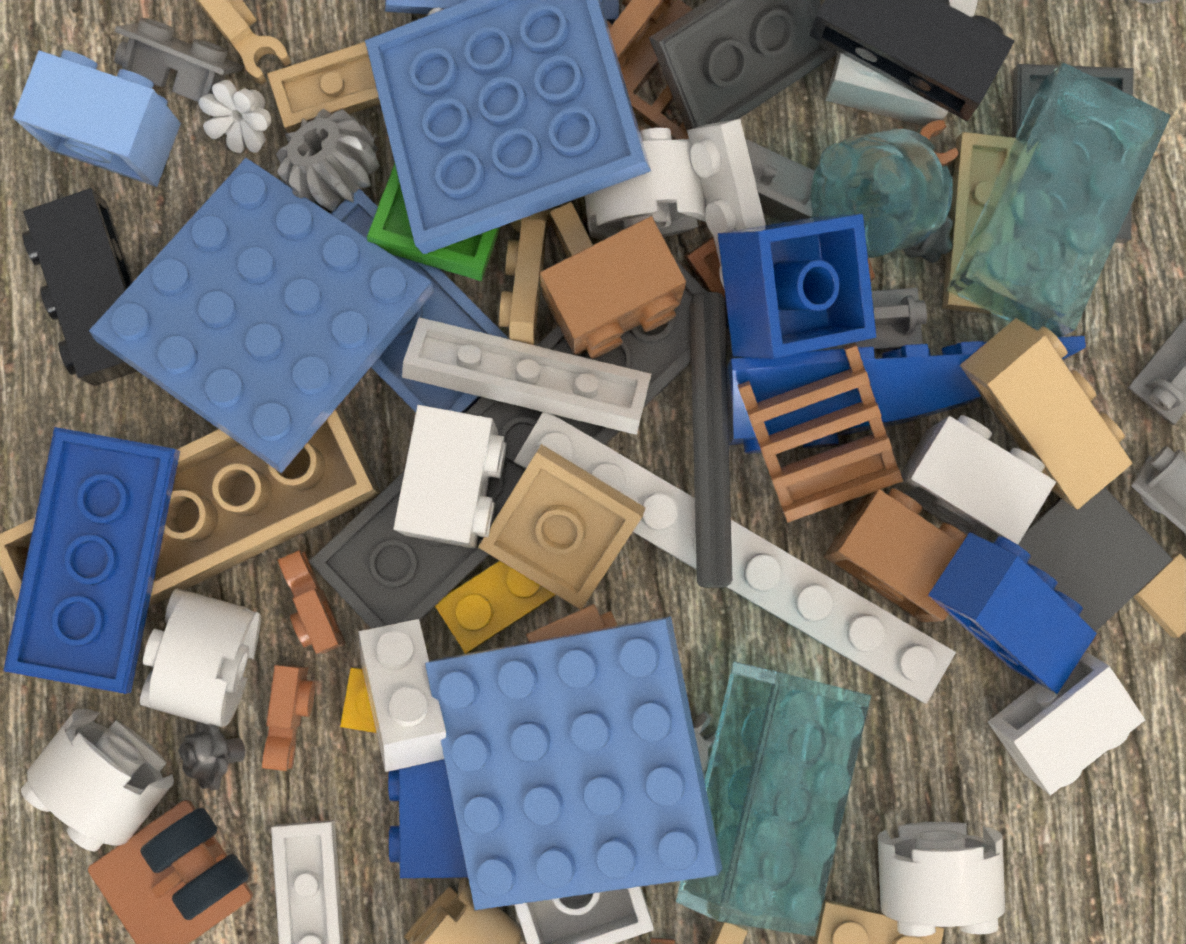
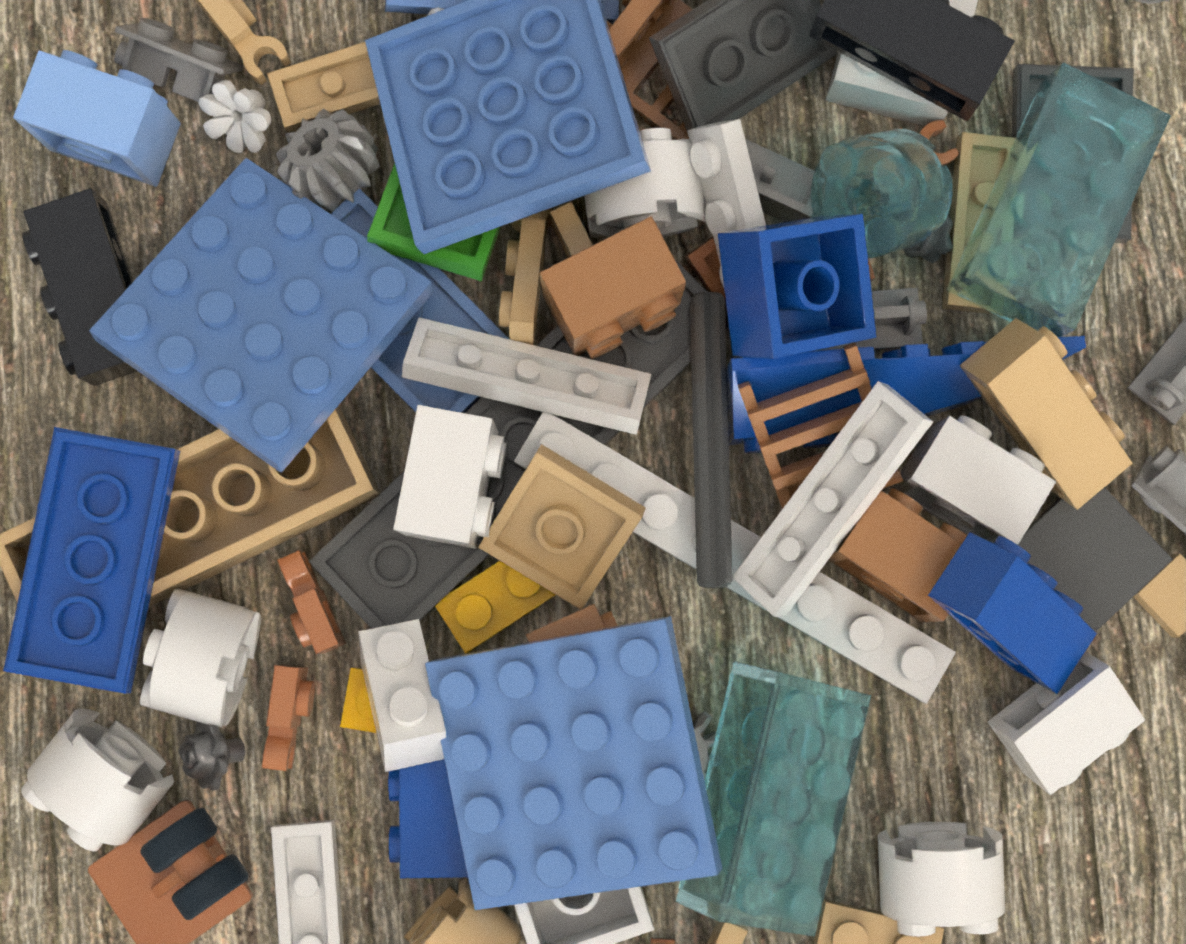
none -> white plate [733,381,933,617]

